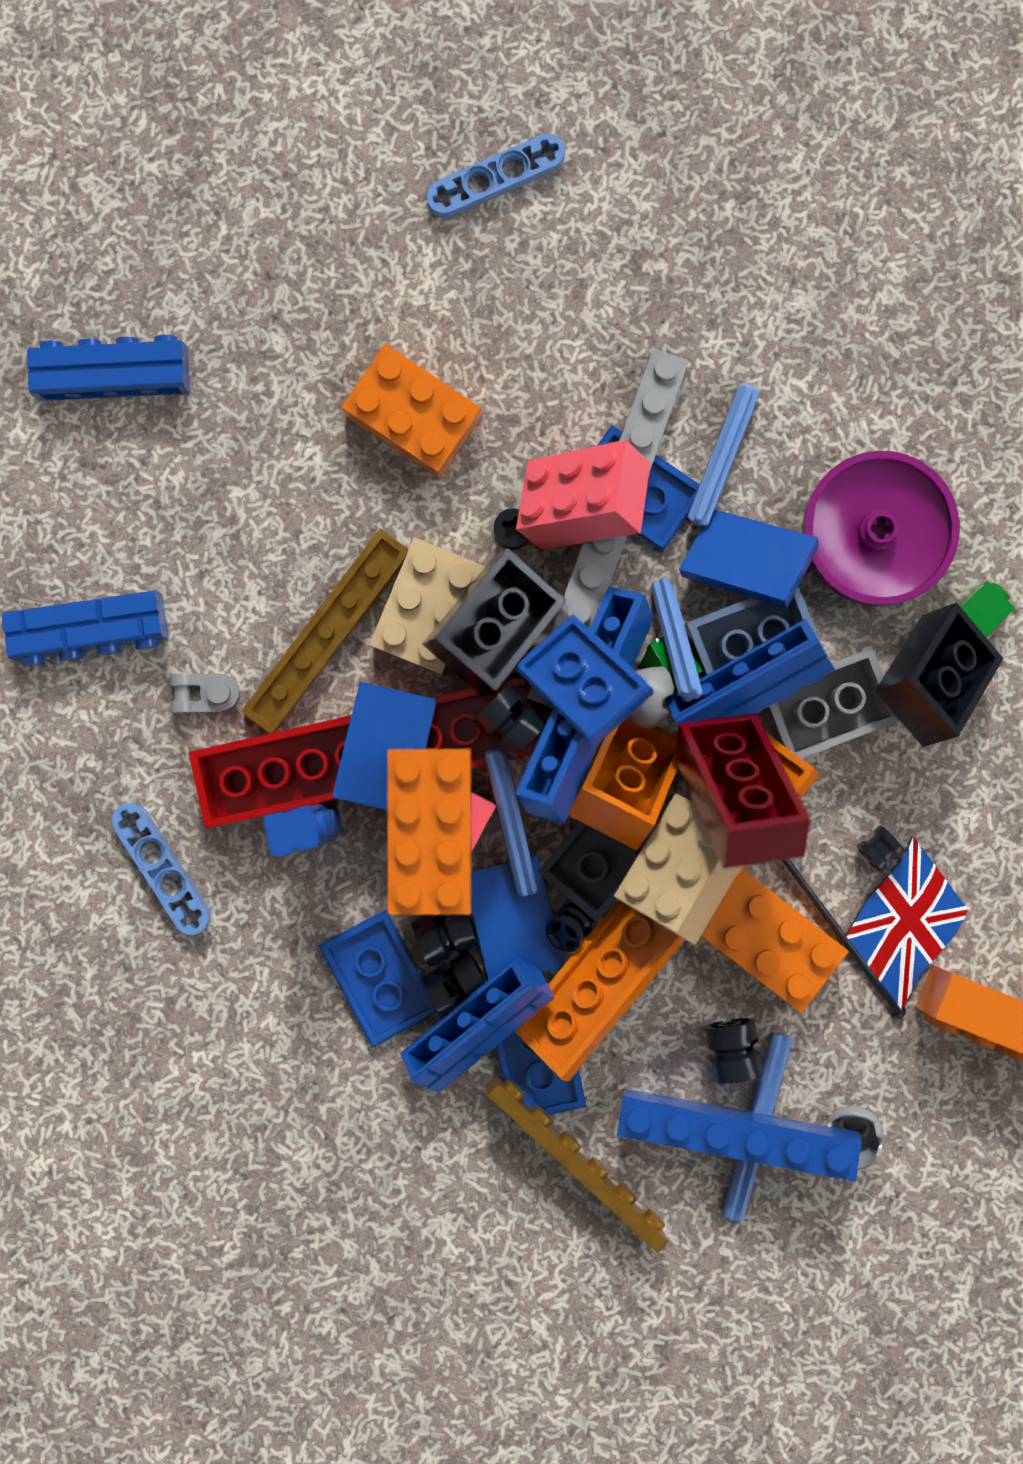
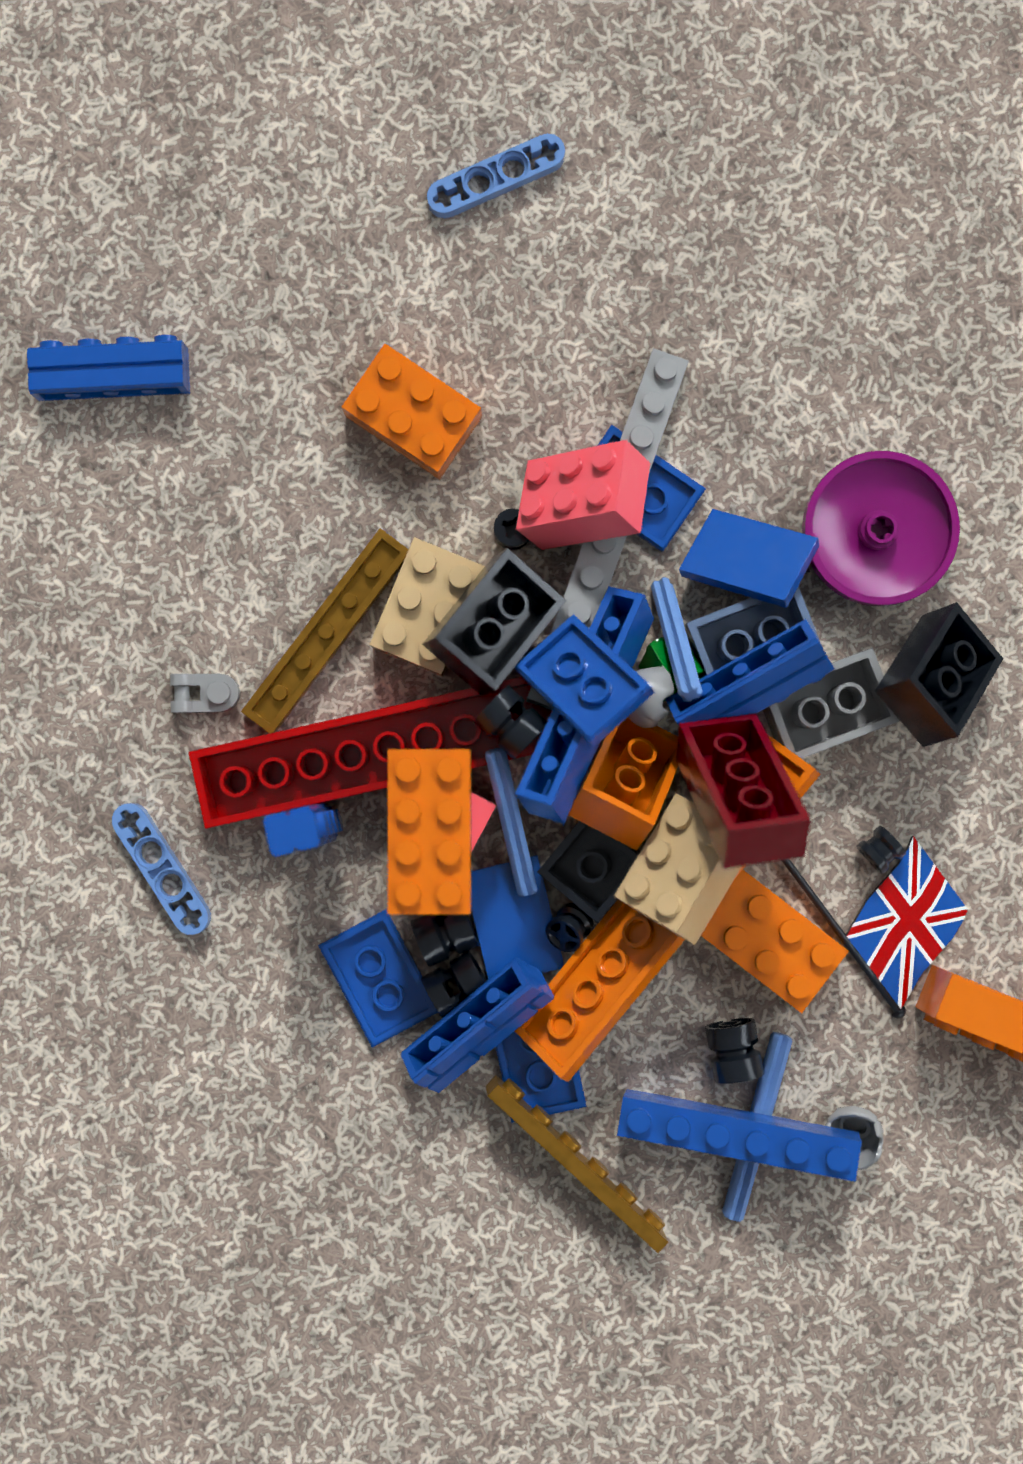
blue brick [1,590,169,667] -> none
blue tile [332,682,437,810] -> none
medium blue axle [687,384,759,527] -> none
green brick [959,581,1015,637] -> none

